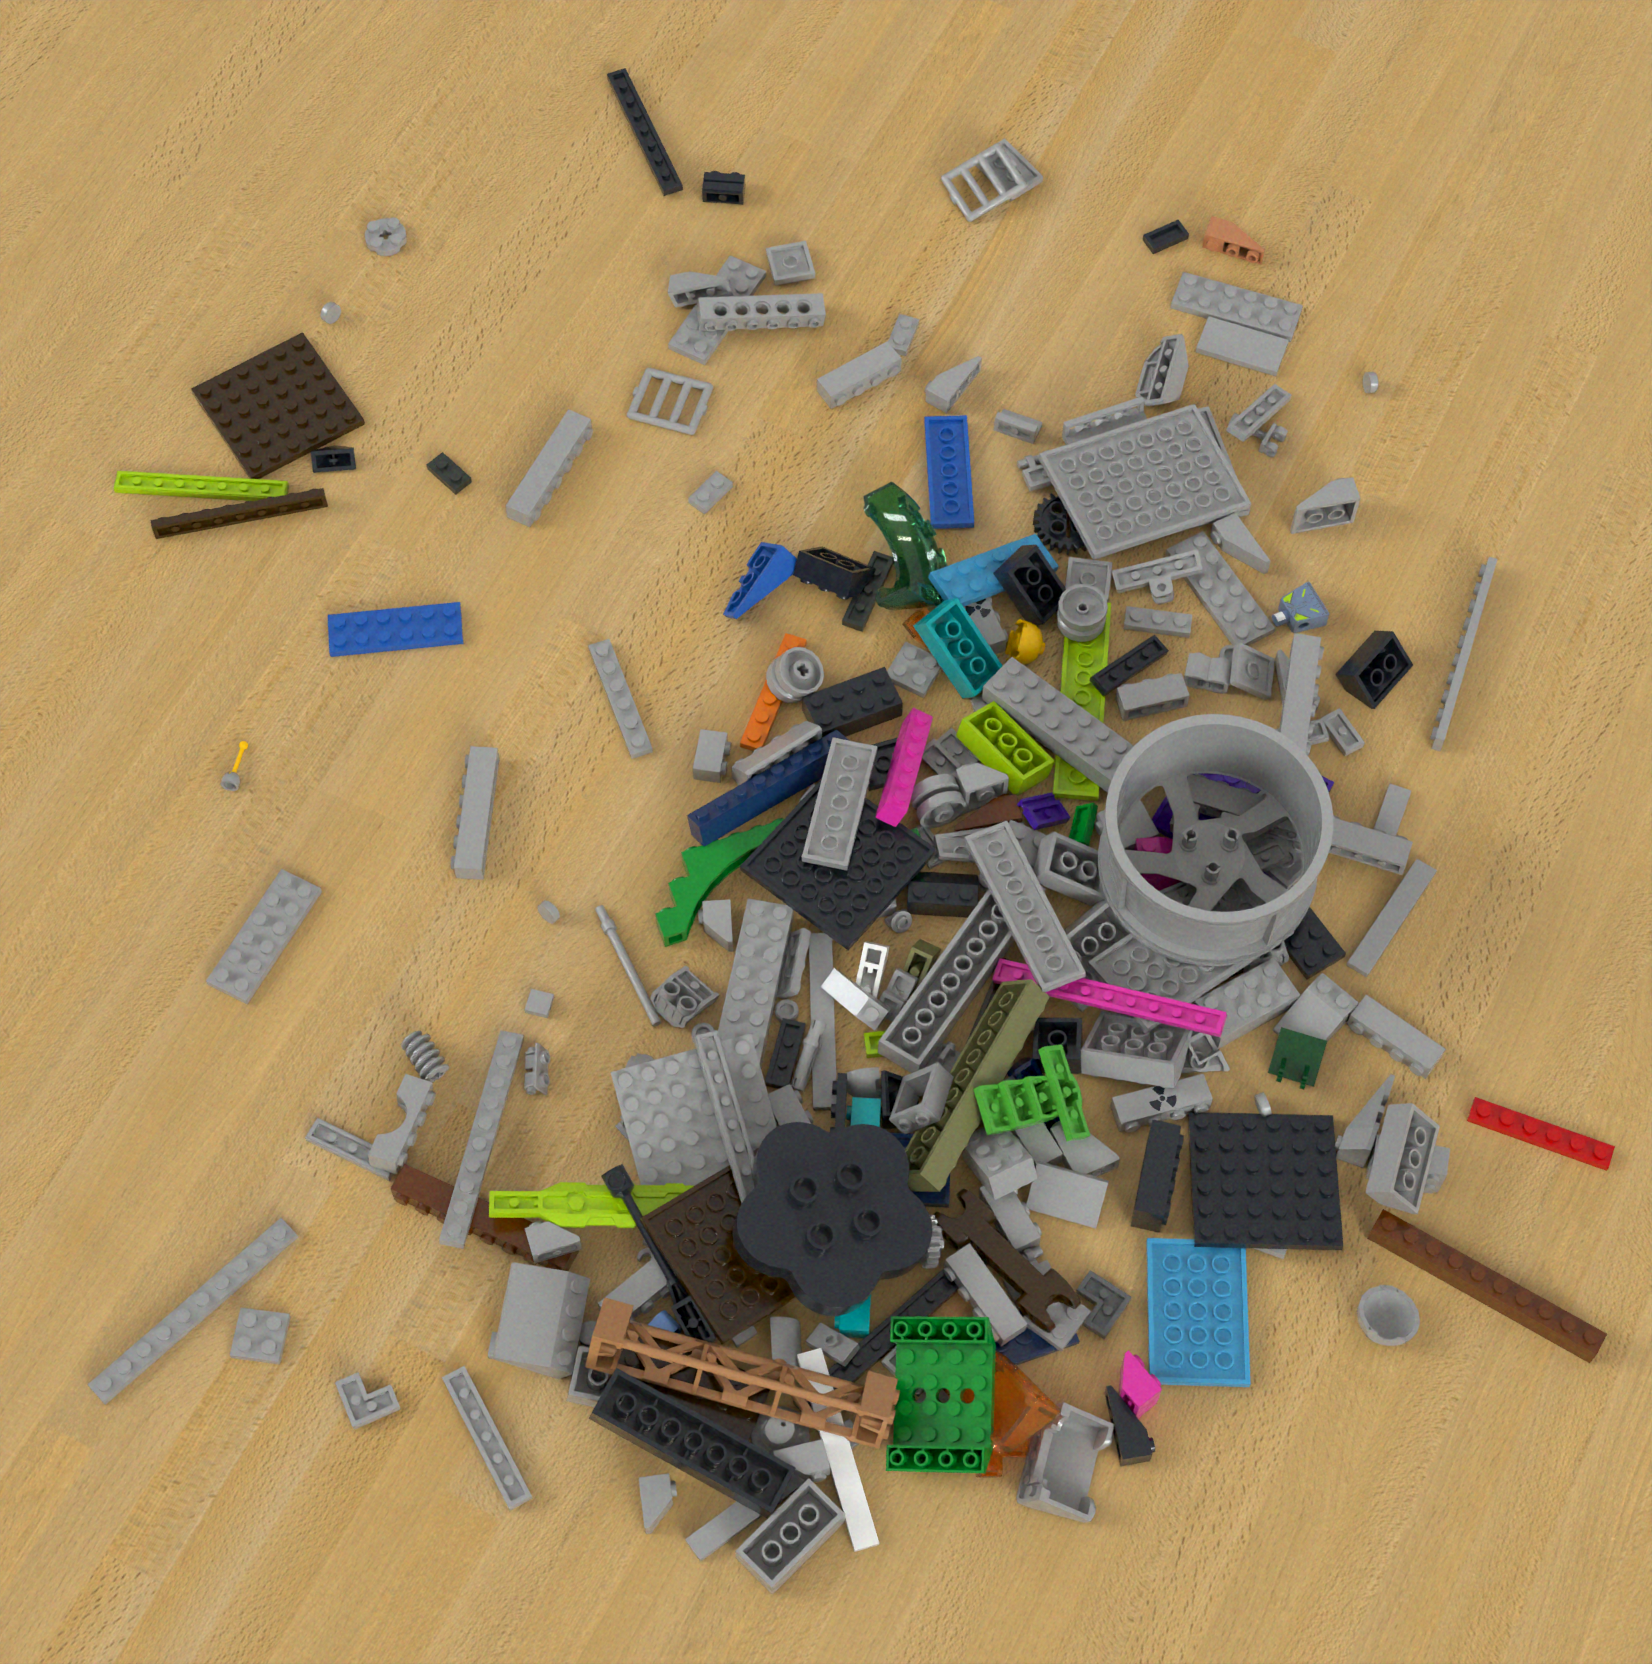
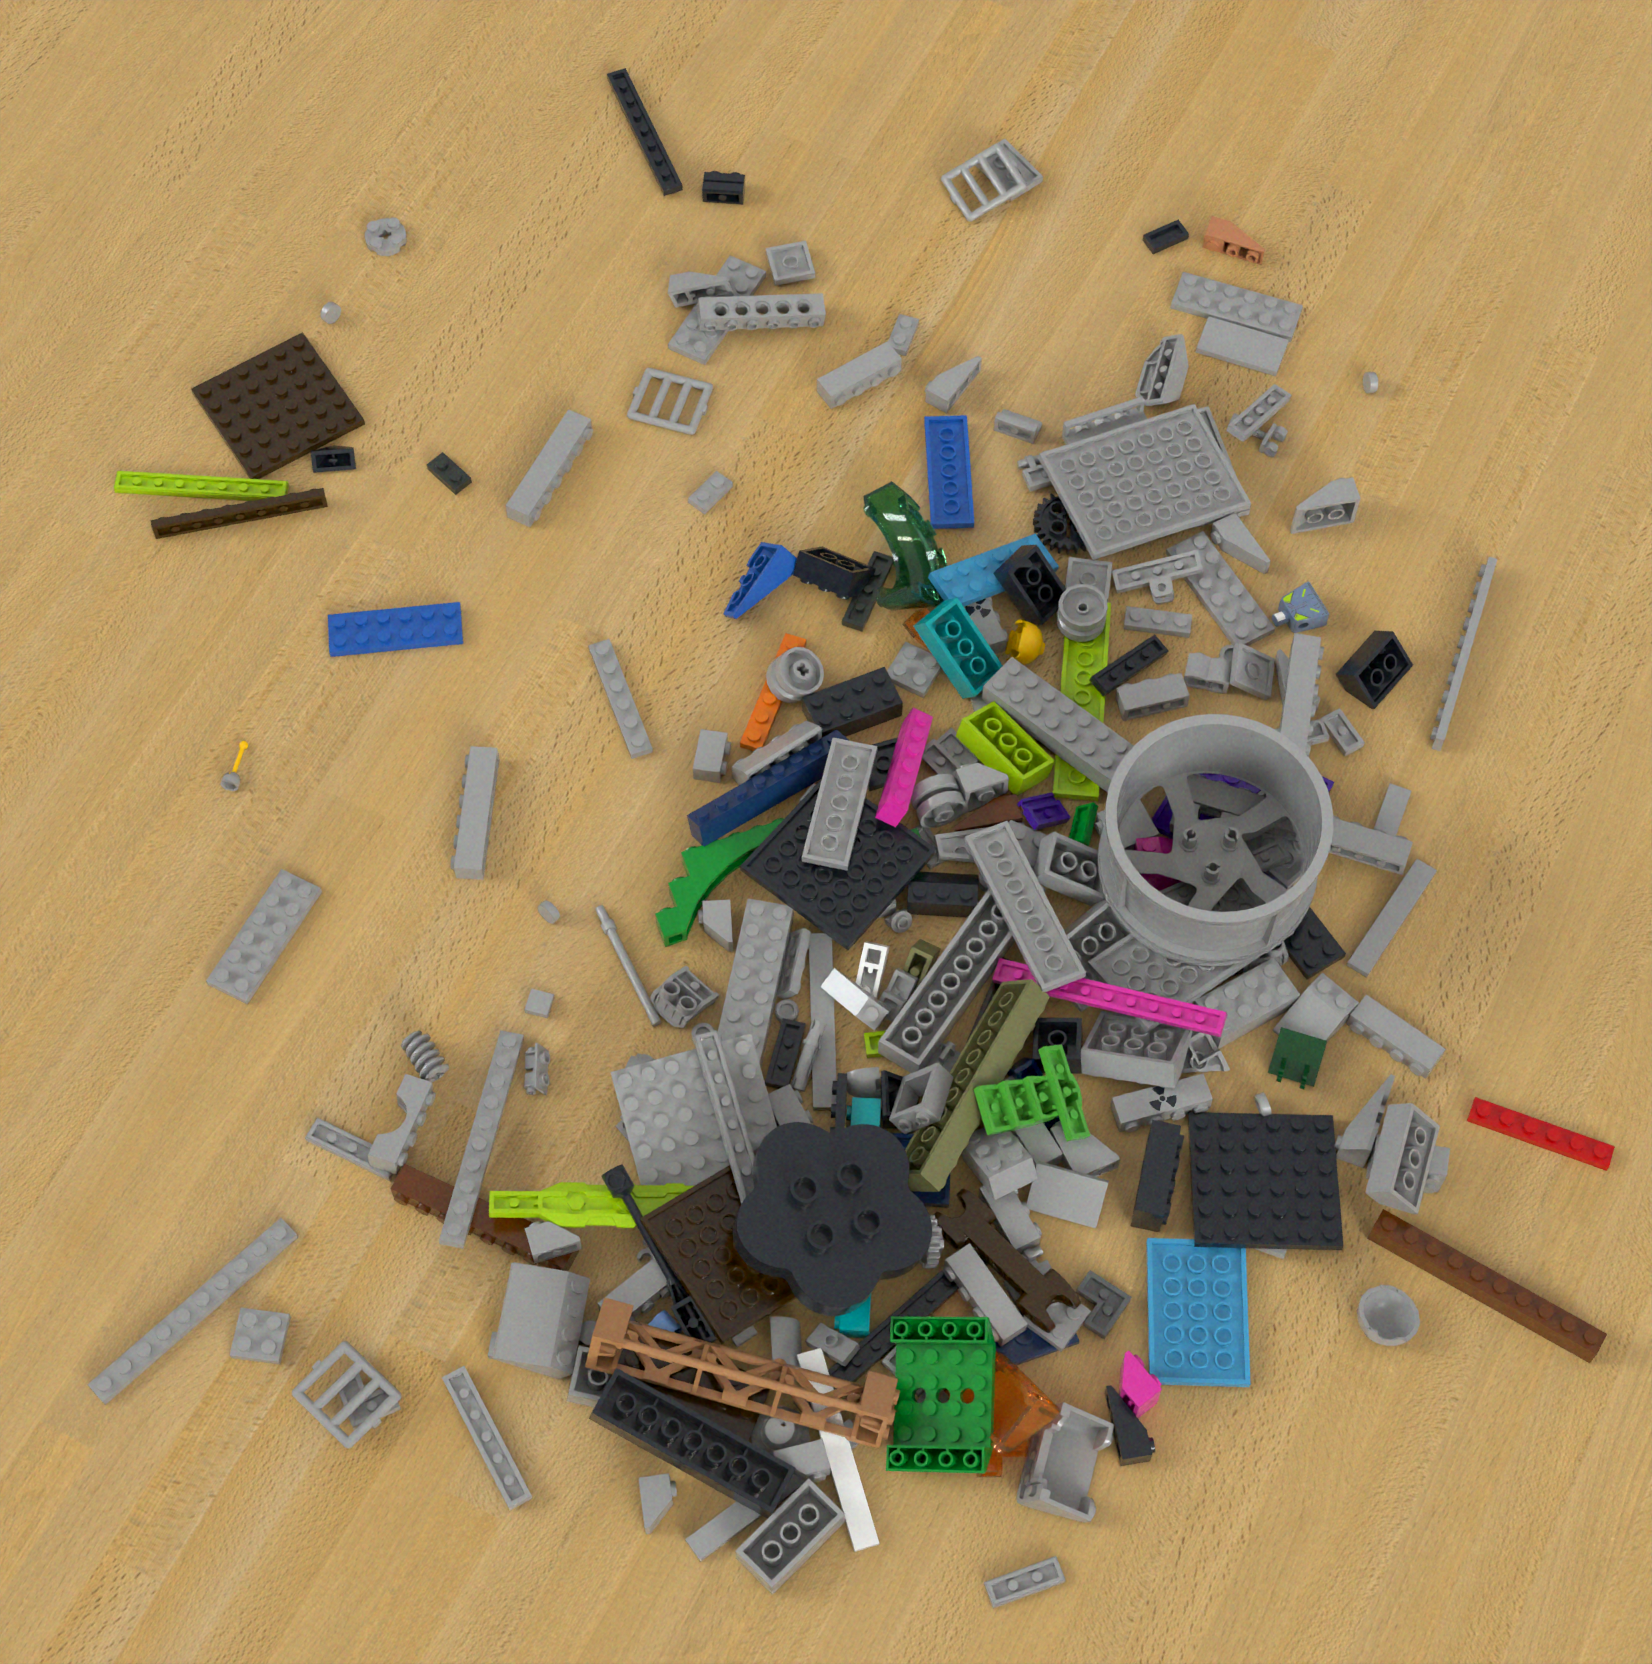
none -> light grey bar [292,1341,402,1448]
none -> light grey tile [984,1556,1066,1609]

